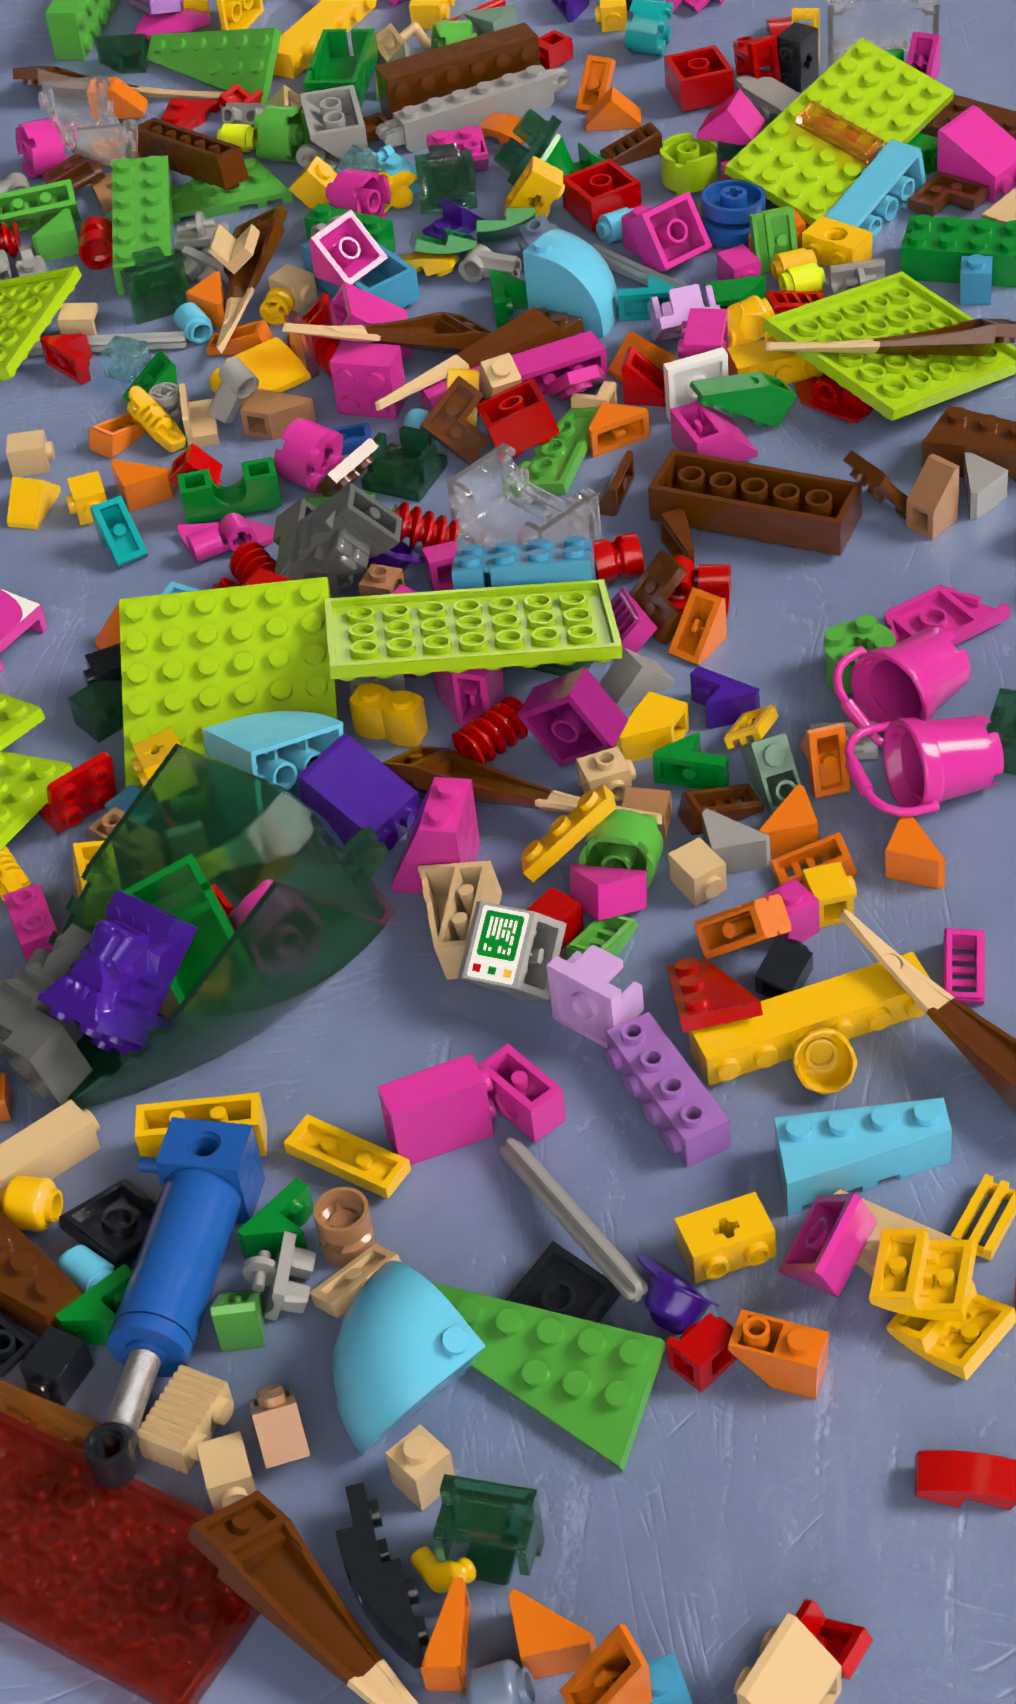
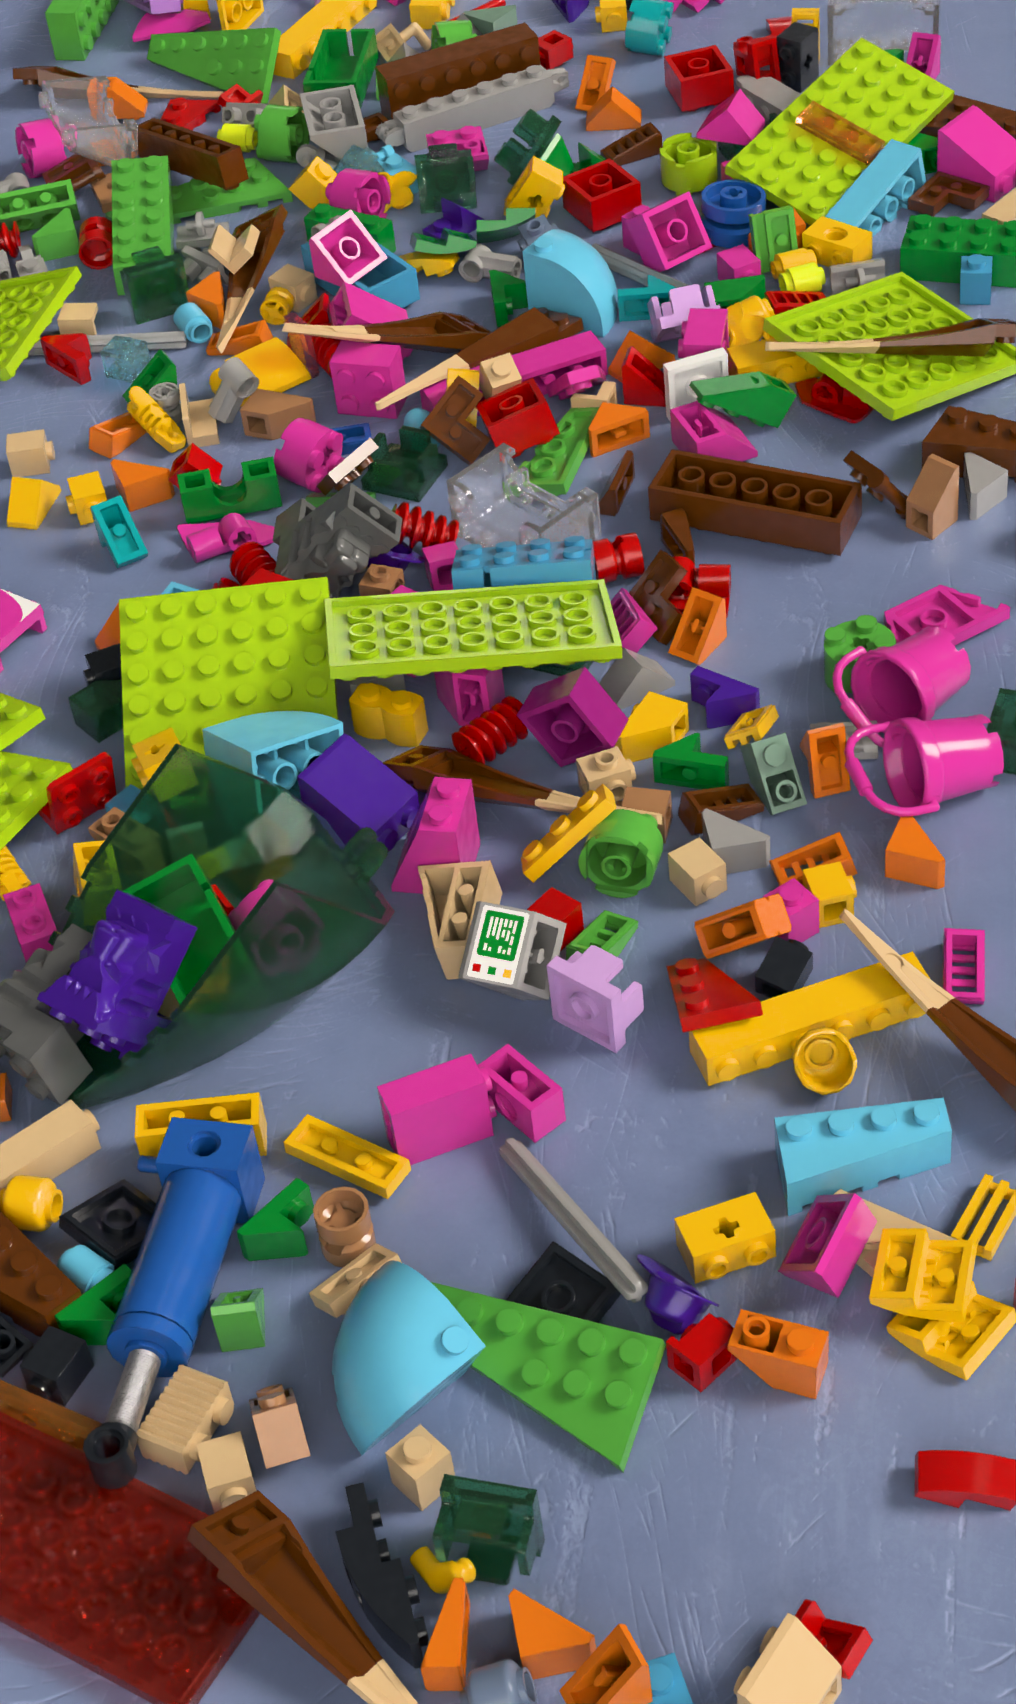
clear green slope [95,33,149,74] -> none
light grey hips [242,1231,317,1321] -> none
orange slope [478,112,536,147] -> none
dark pink slope [570,864,647,921] -> none
medium azure brick [596,207,634,244] -> none
medium lavender brick [604,1012,731,1167] -> none
orange slope [759,784,818,859] -> none

